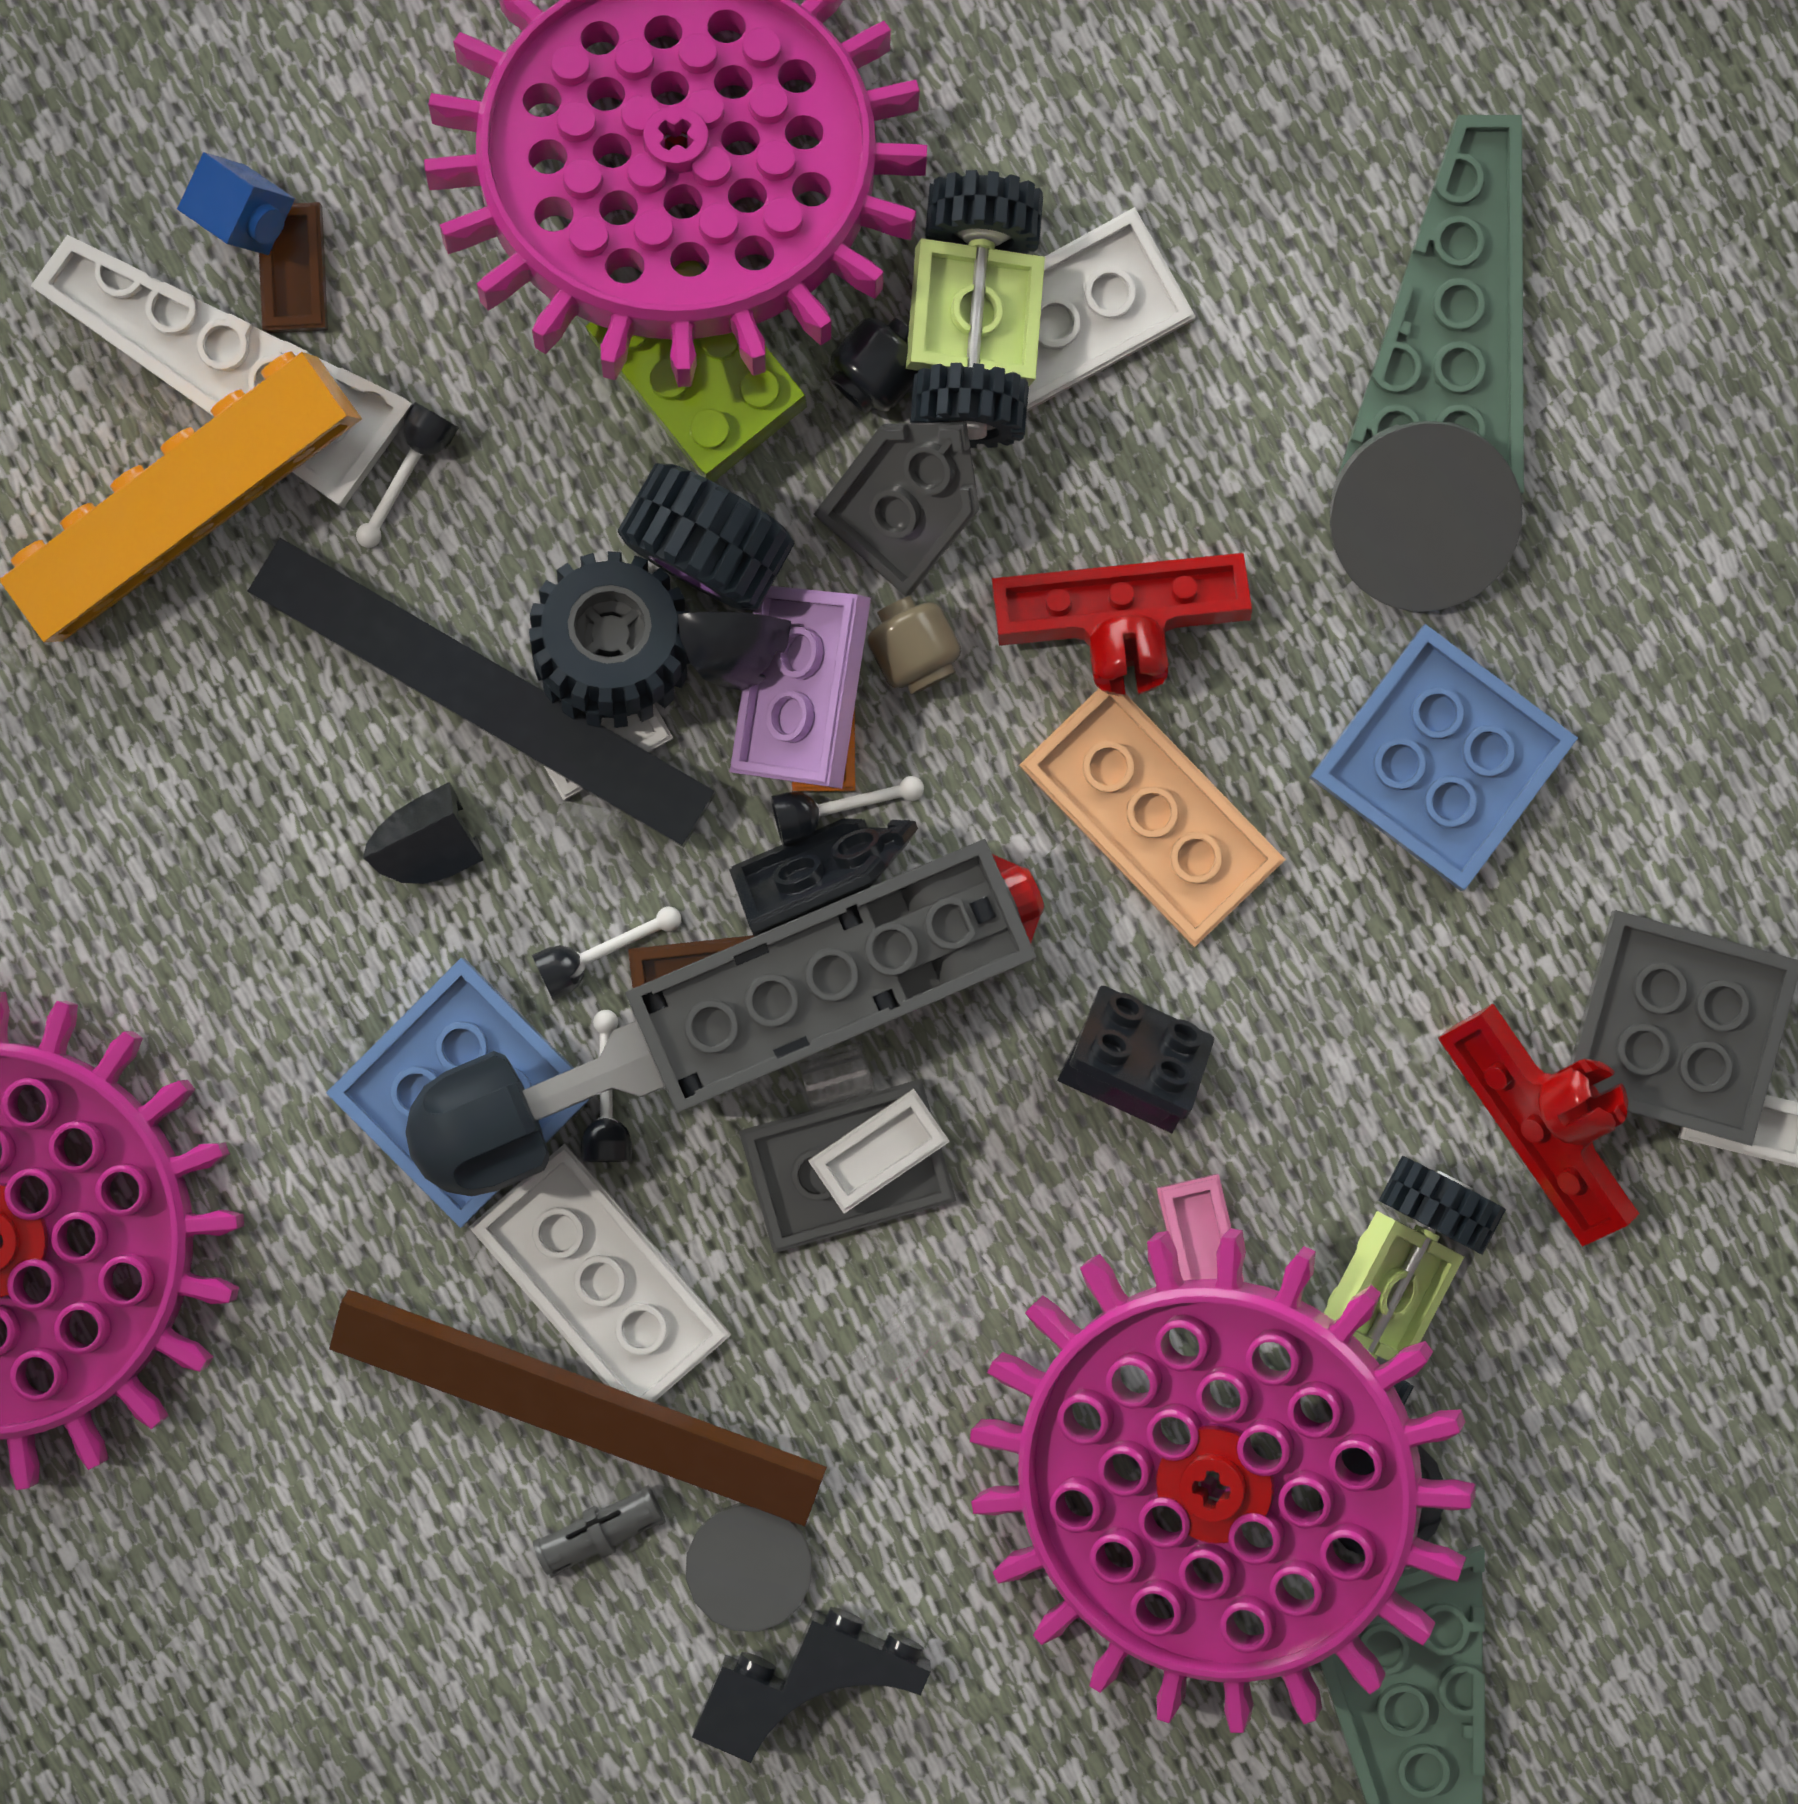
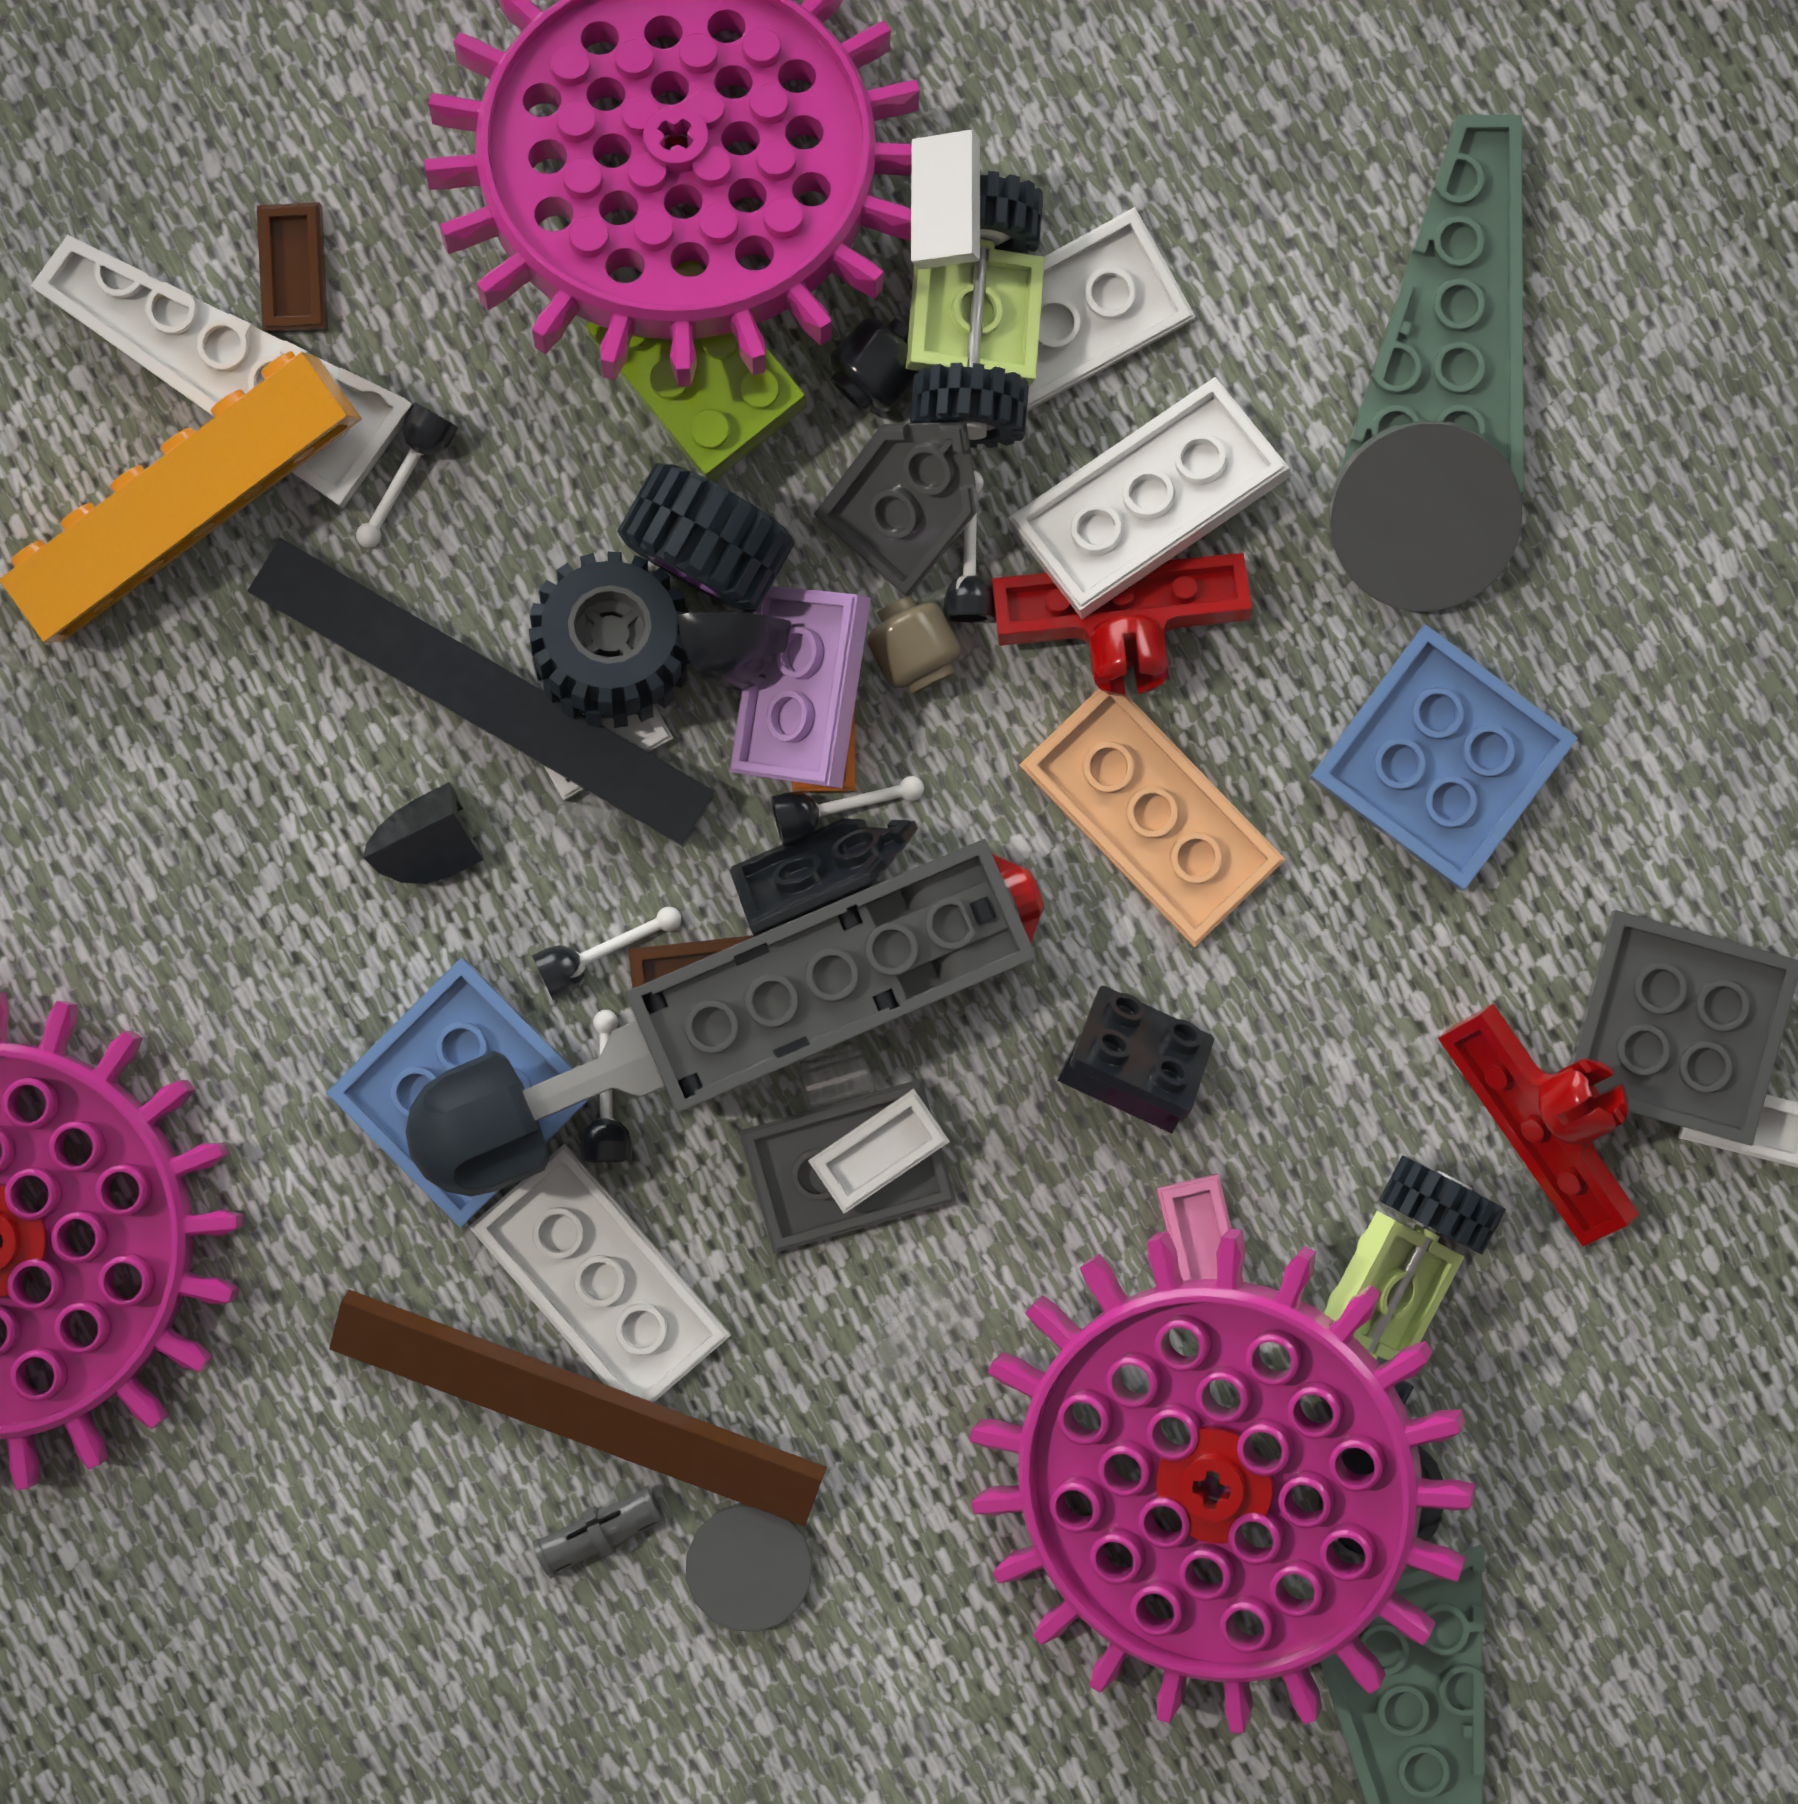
blue brick [177,152,295,255] -> none
black arch [692,1607,931,1763] -> none
none -> white tile [911,130,980,269]
none -> black hinge [944,470,994,623]
none -> white tile [1008,377,1290,619]

